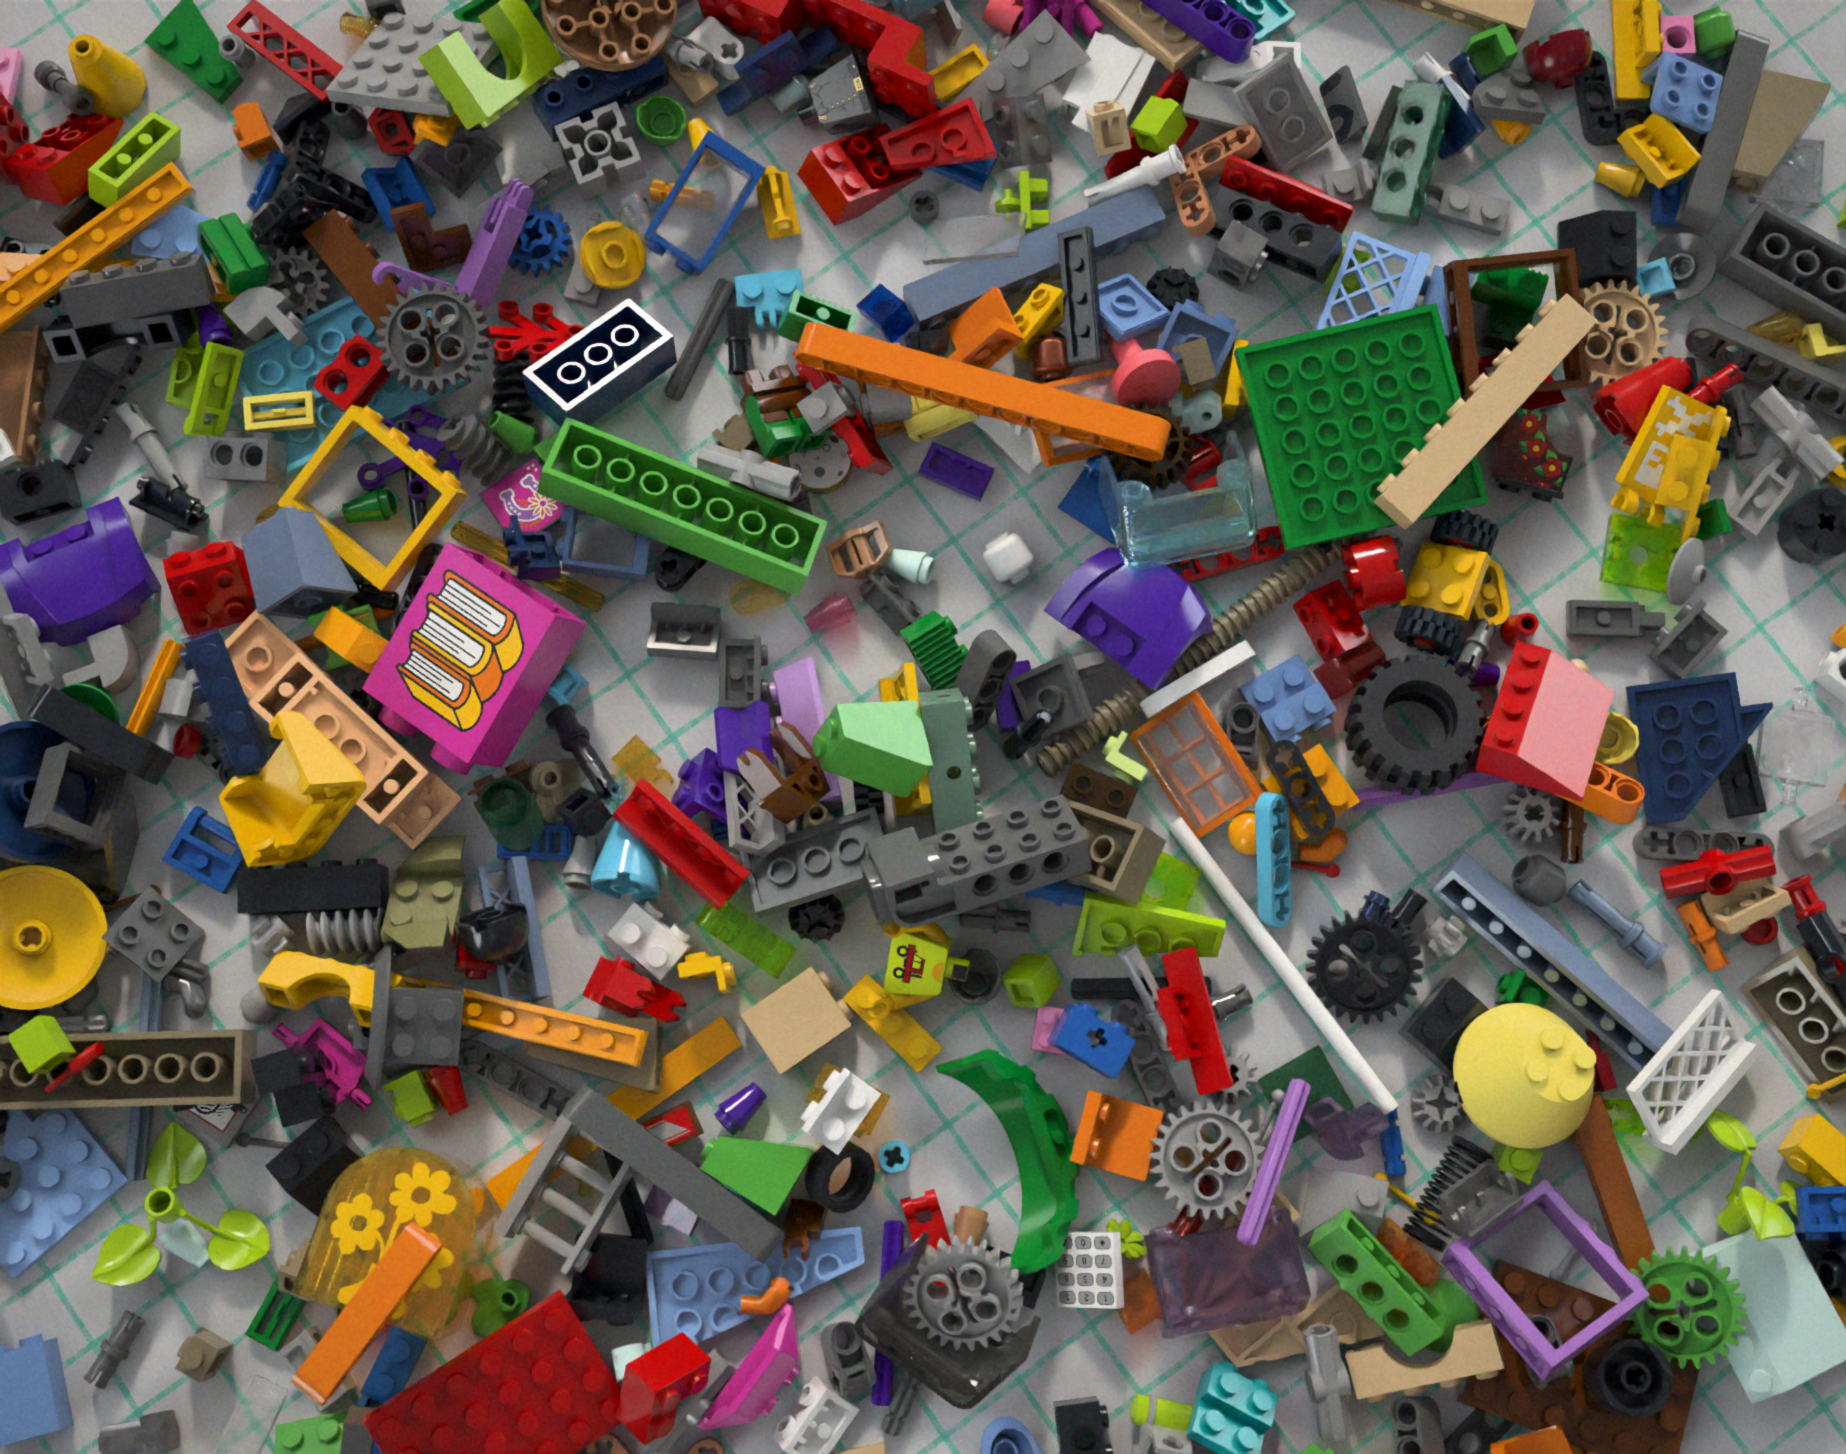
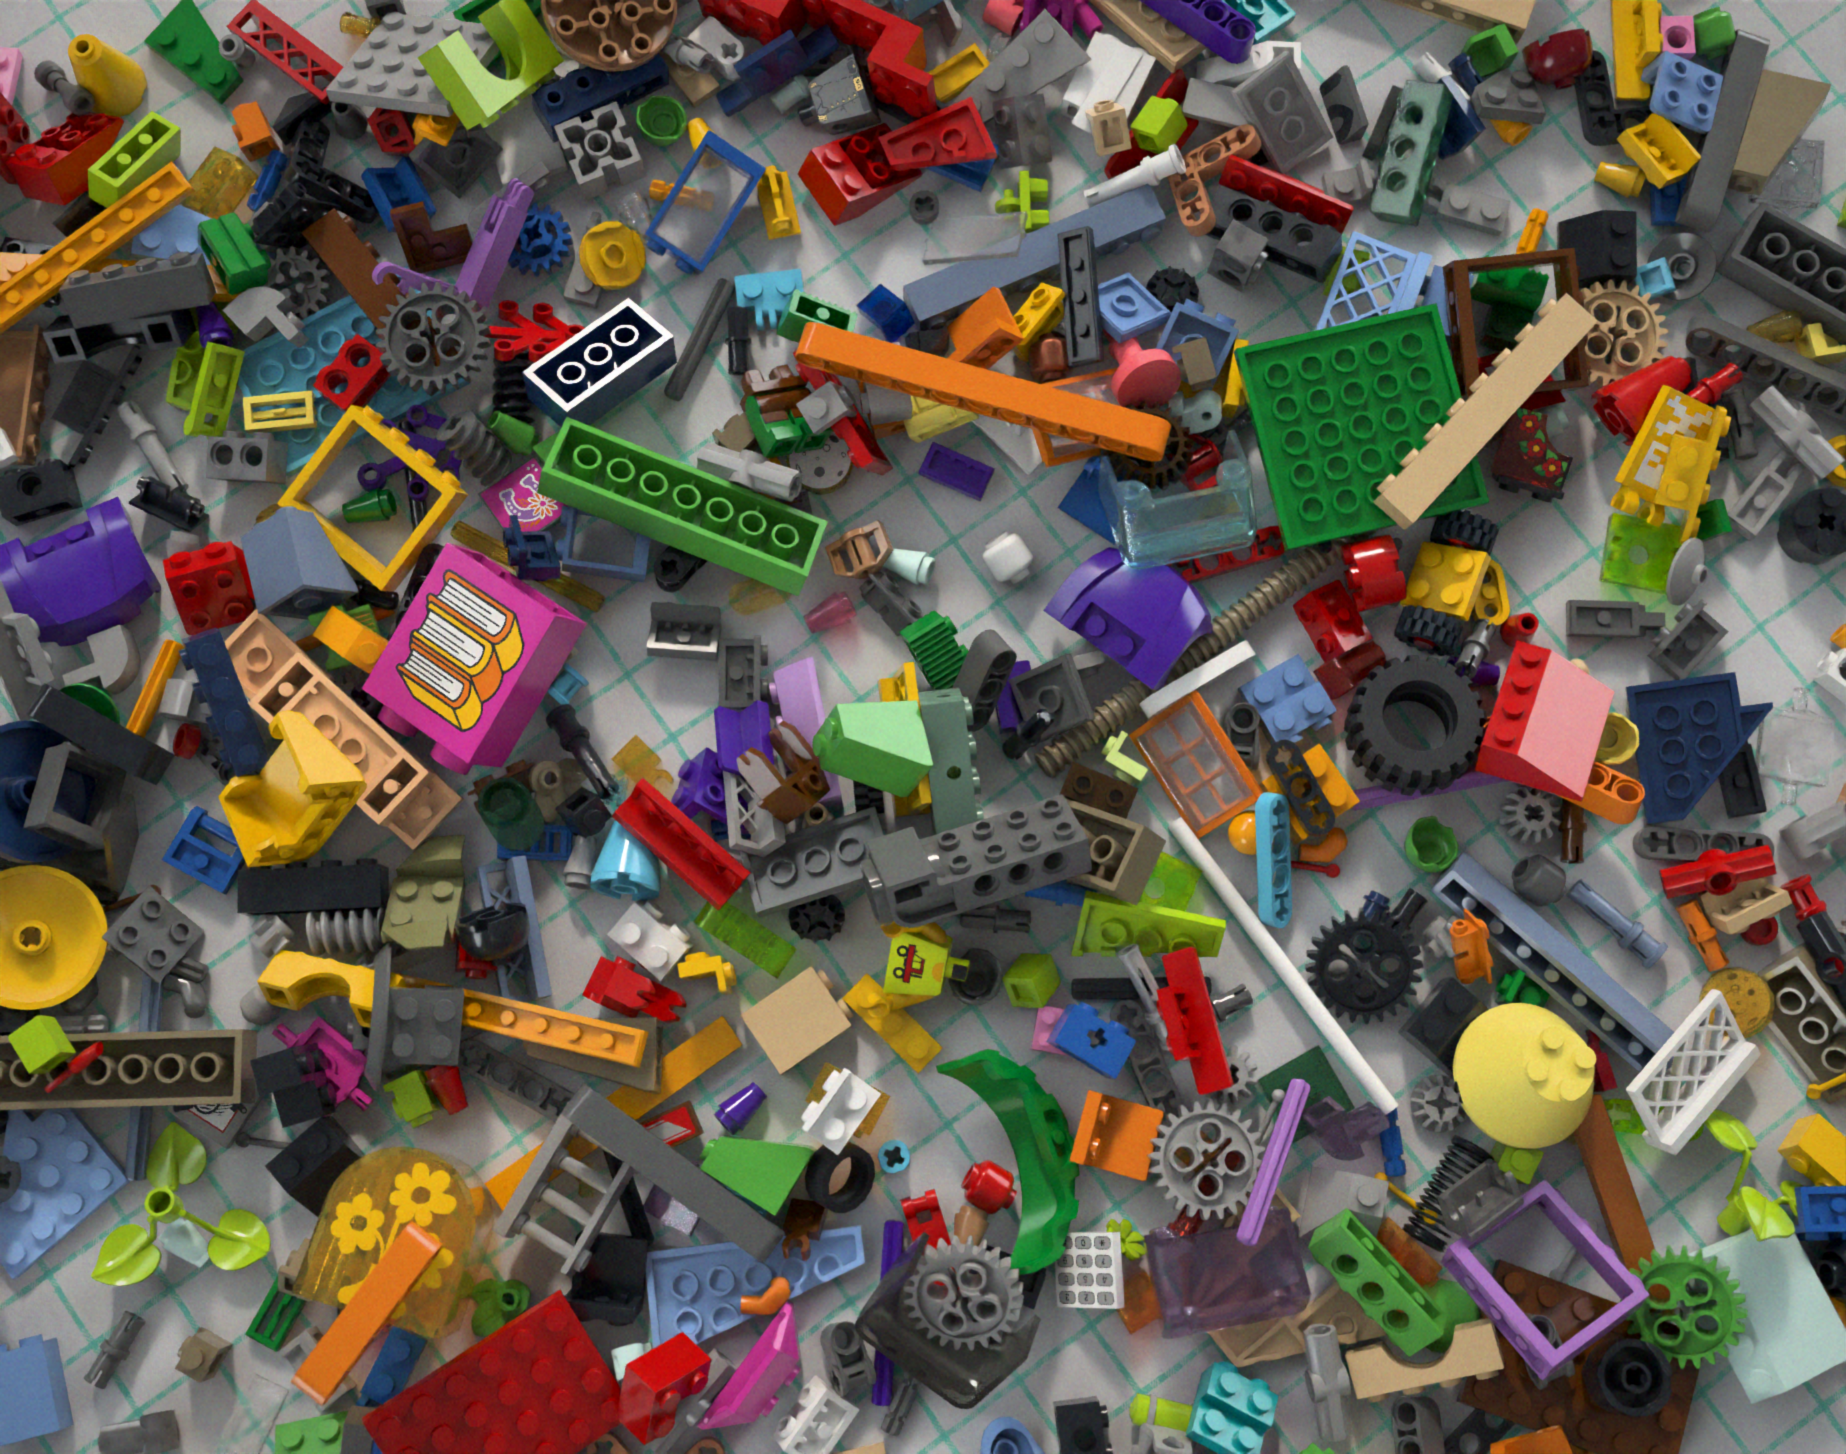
none -> clear yellow bracket [181,146,258,220]
none -> red head [961,1160,1017,1215]
none -> bright green hair [1404,816,1459,873]
none -> orange hinge [1449,909,1493,985]
none -> light orange axle [1516,208,1549,269]
none -> clear yellow tile [1699,967,1775,1038]

